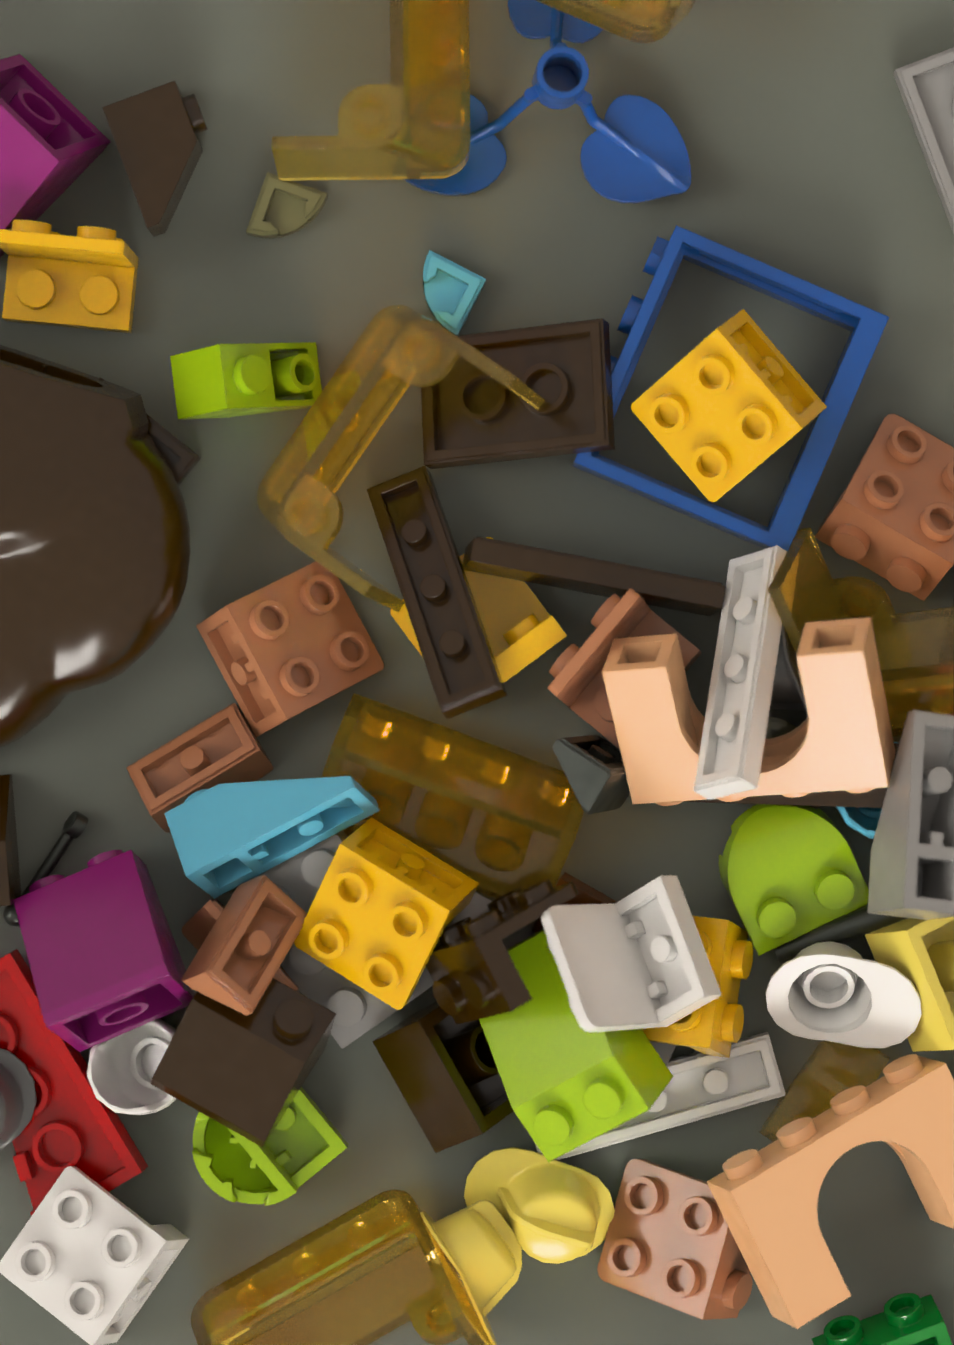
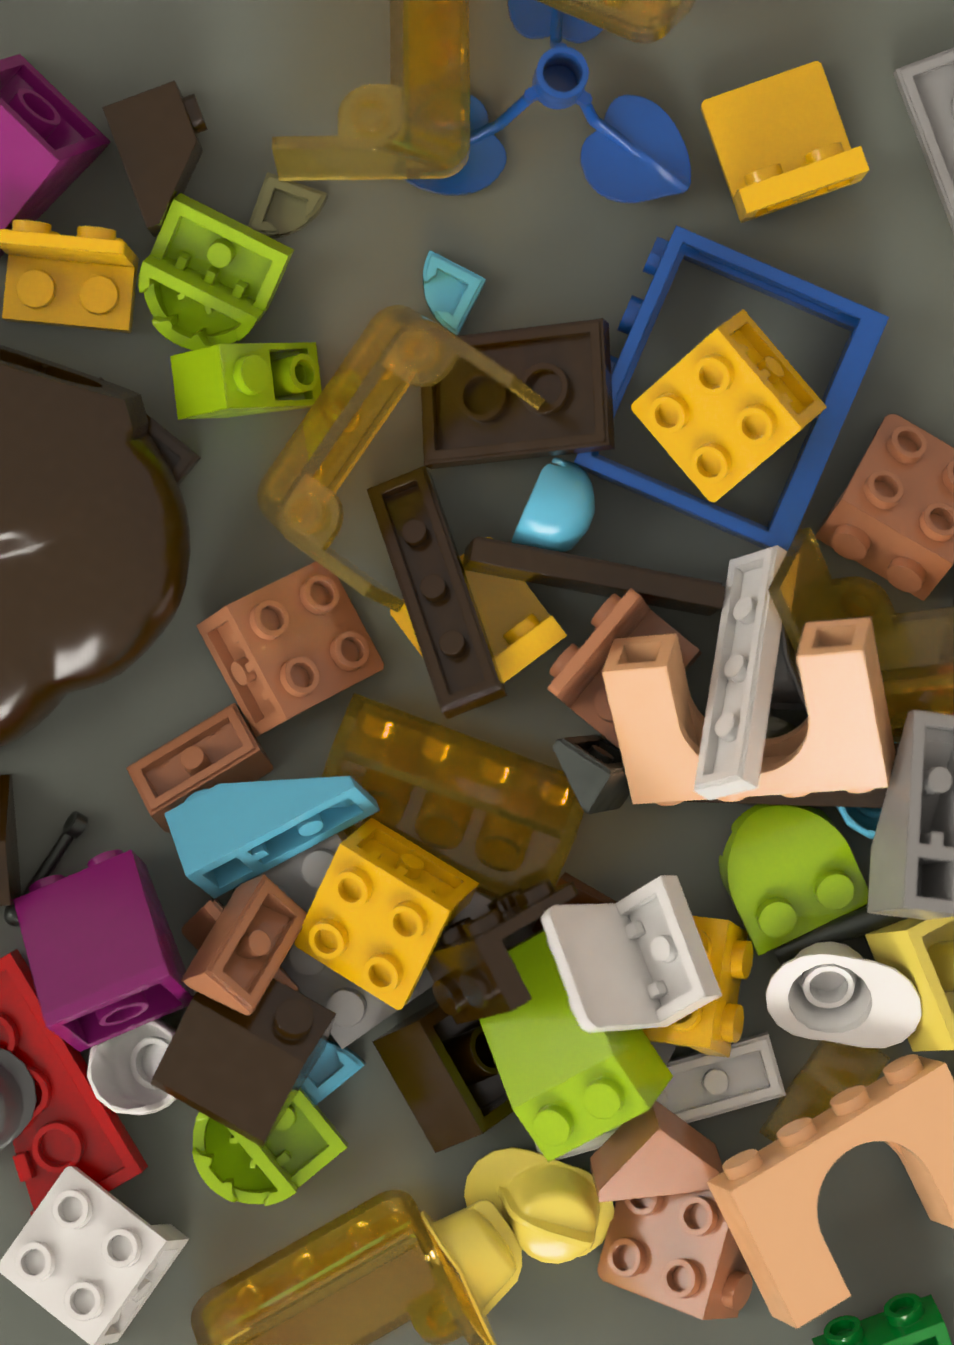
none -> lime slope [138,193,294,350]
none -> medium azure tile [301,1041,365,1105]
none -> medium azure hair [511,457,595,552]
none -> nougat slope [590,1101,724,1203]
none -> yellow bracket [701,61,869,223]

